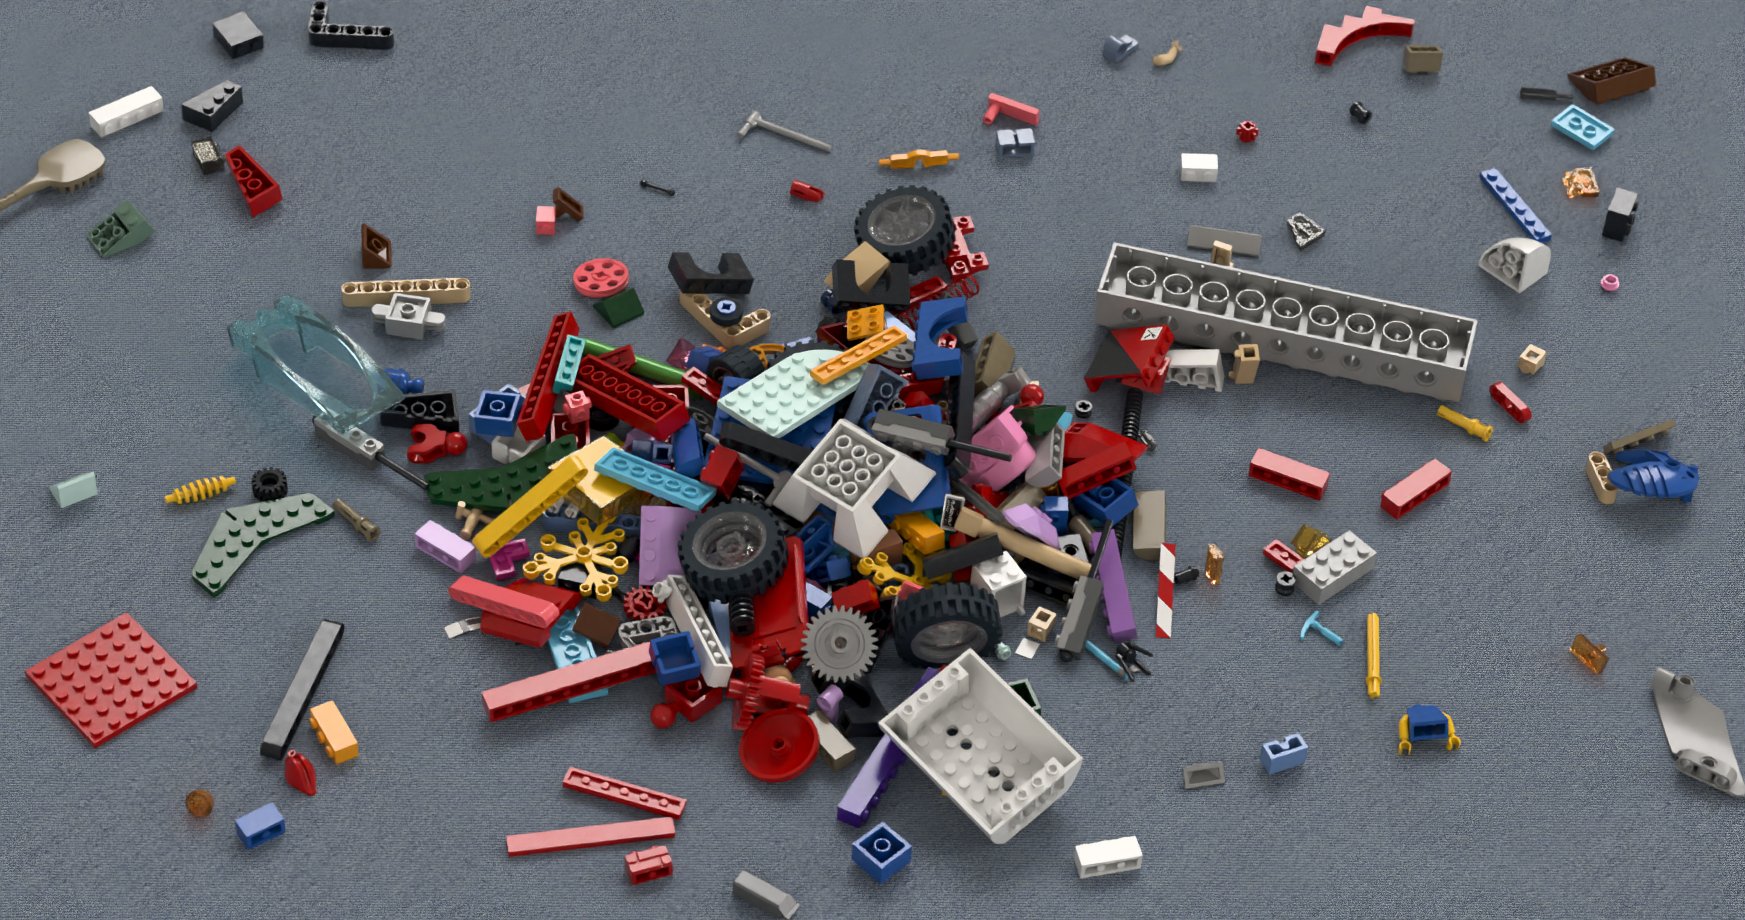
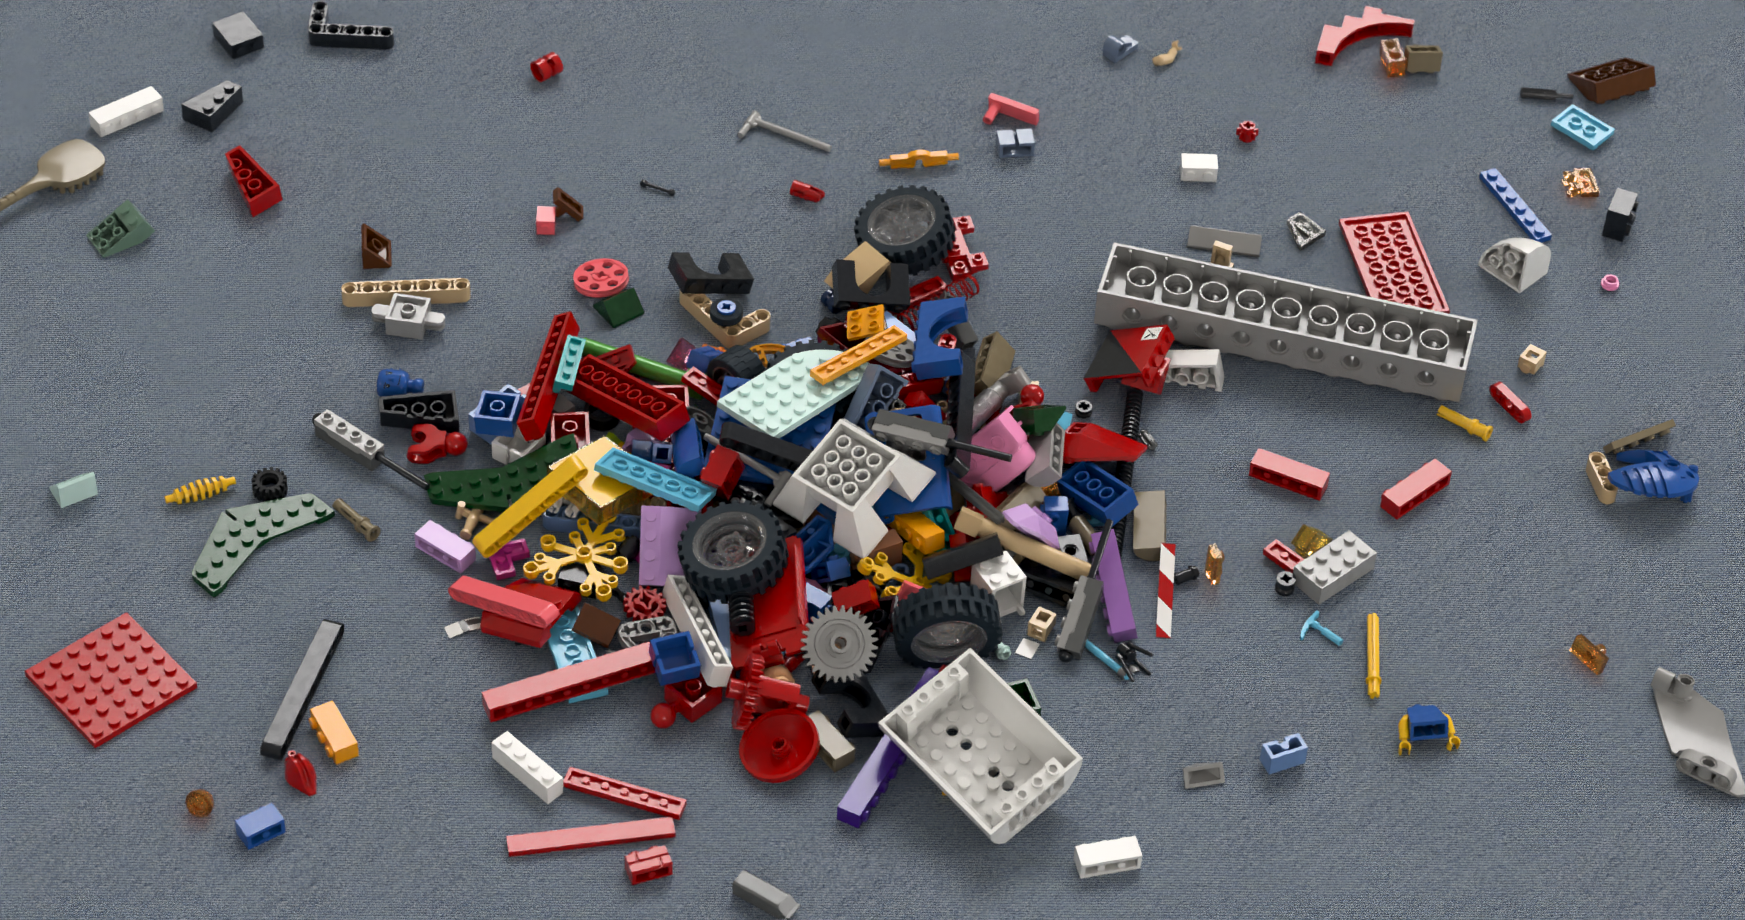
clear smoke brick [191,136,226,176] -> none
clear light blue windscreen [227,293,405,434] -> none
coral brick [562,390,592,424] -> none
white plate [652,580,672,603] -> none
lavender piece [817,685,843,724] -> none
blue brick [852,822,912,884] -> none
sticker [940,494,965,532] -> none
red brick [1057,442,1137,499] -> none
tan brick [1228,344,1260,384] -> none
black bush [1349,101,1372,124] -> none
none -> white brick [492,731,563,804]
none -> red wheel [530,52,563,82]
none -> plate [1339,211,1450,314]
none -> clear orange brick [1380,38,1408,78]

